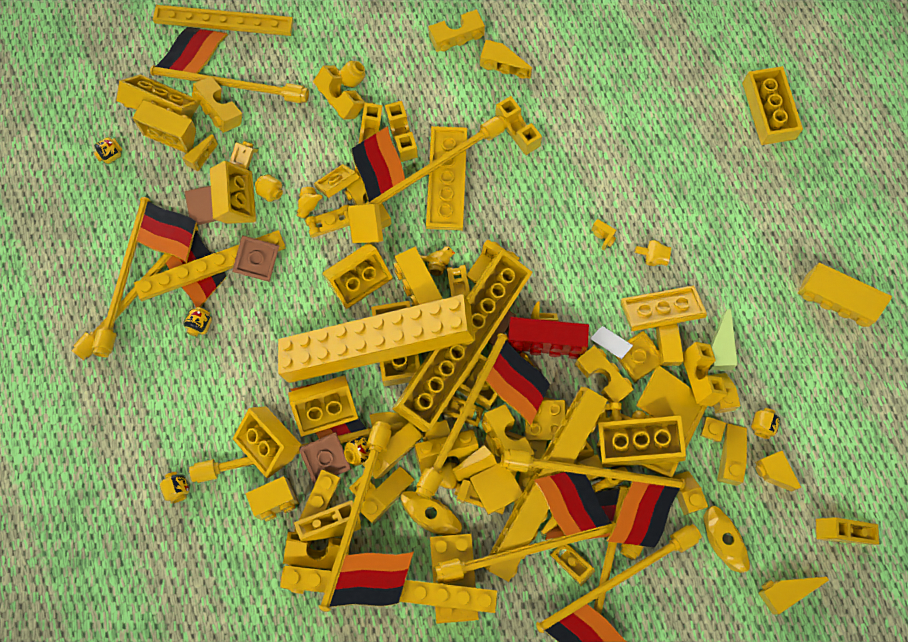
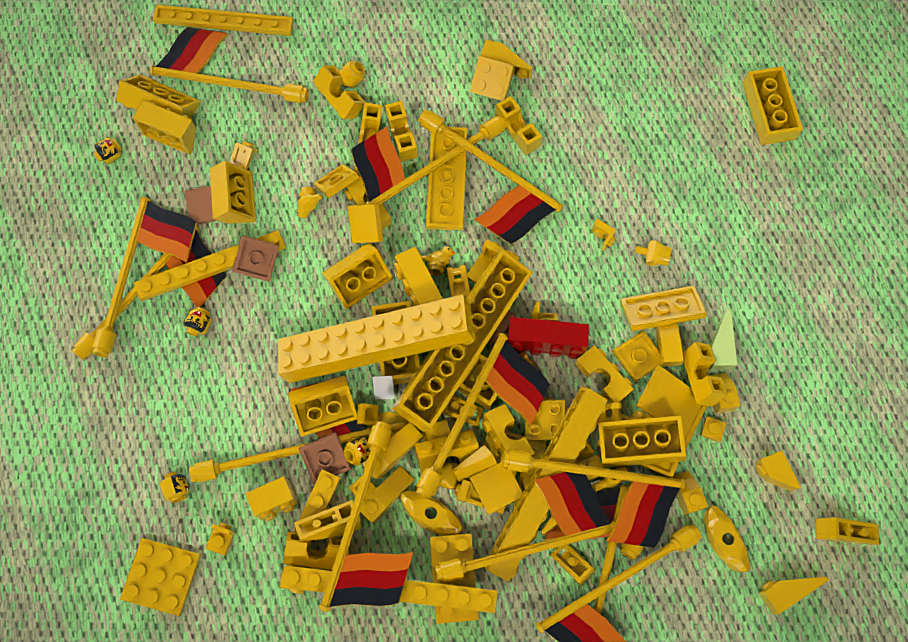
yellow slope [182,134,218,171] -> none
yellow arch [192,76,242,133] -> none
yellow slope [232,406,301,478] -> none
yellow head [255,174,283,202] -> none
yellow plate [305,205,350,238] -> none
yellow arch [428,9,485,52] -> none
white sticker [591,326,633,359] -> none
yellow slope [717,423,747,486] -> none
yellow head [751,408,781,439] -> none
yellow slope [798,262,892,327] -> none
none -> yellow plate [120,538,201,616]
none -> yellow bracket [205,522,235,556]
none -> yellow plate [357,403,379,426]
none -> white sticker [372,376,395,400]
none -> flag [418,109,563,244]
none -> yellow brick [469,56,516,101]

